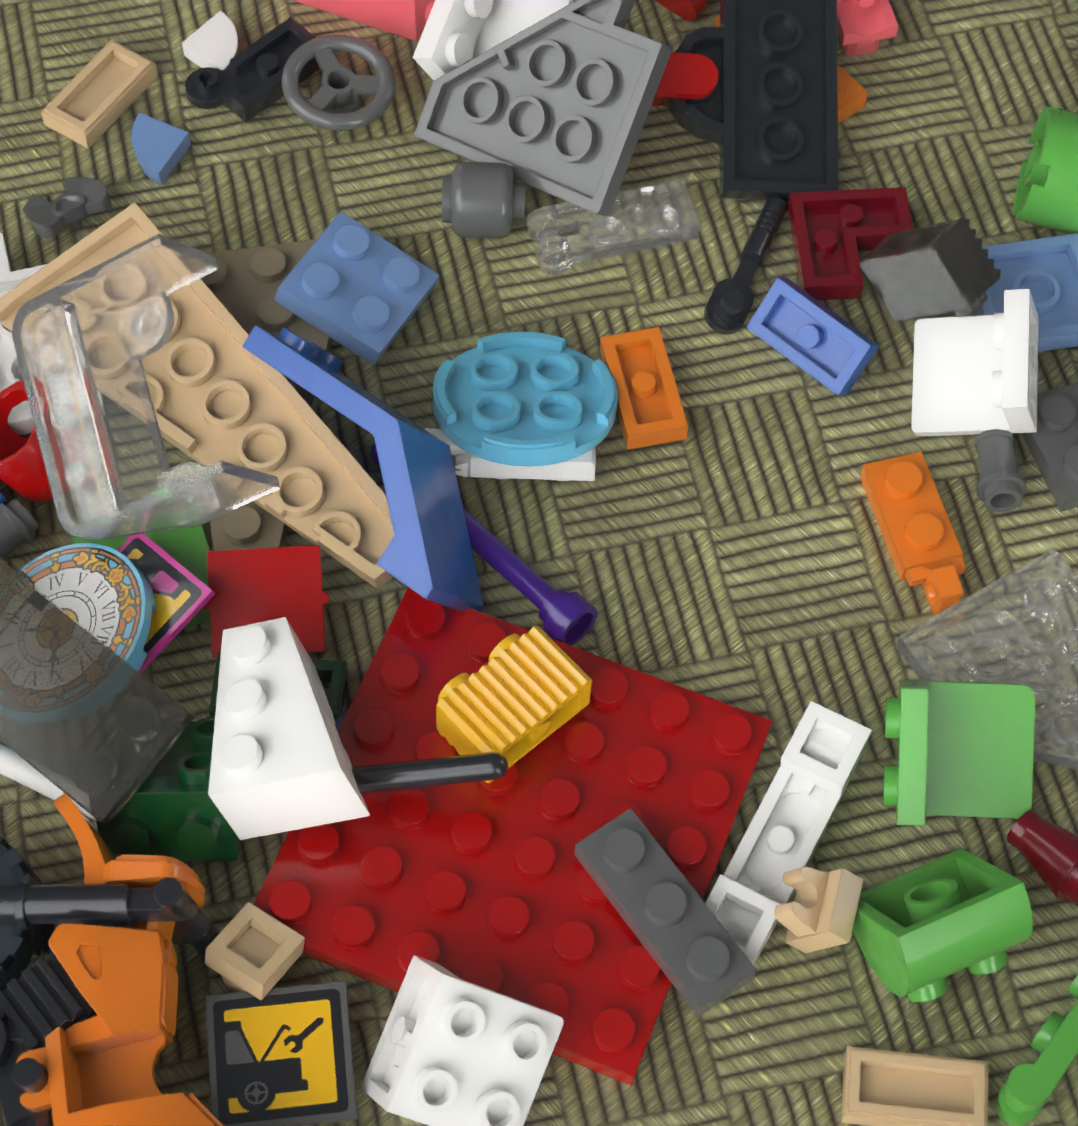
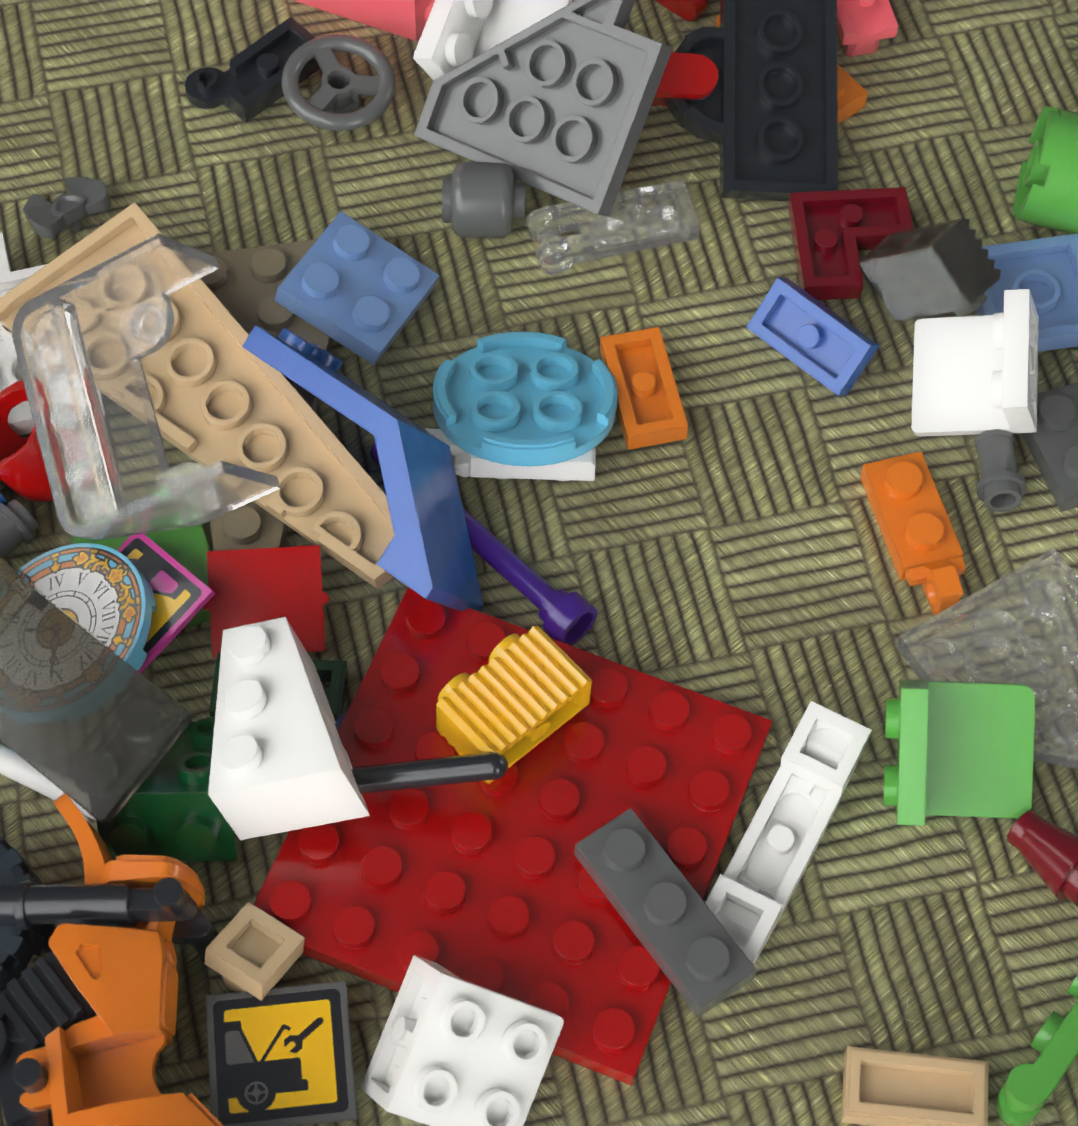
tan tile [41,40,158,149] -> none
medium blue tile [131,112,191,185] -> none
white tile [182,11,239,72] -> none
black piece [704,196,788,334] -> none
tan tile [774,867,863,954] -> none
bright green brick [852,848,1033,1002] -> none

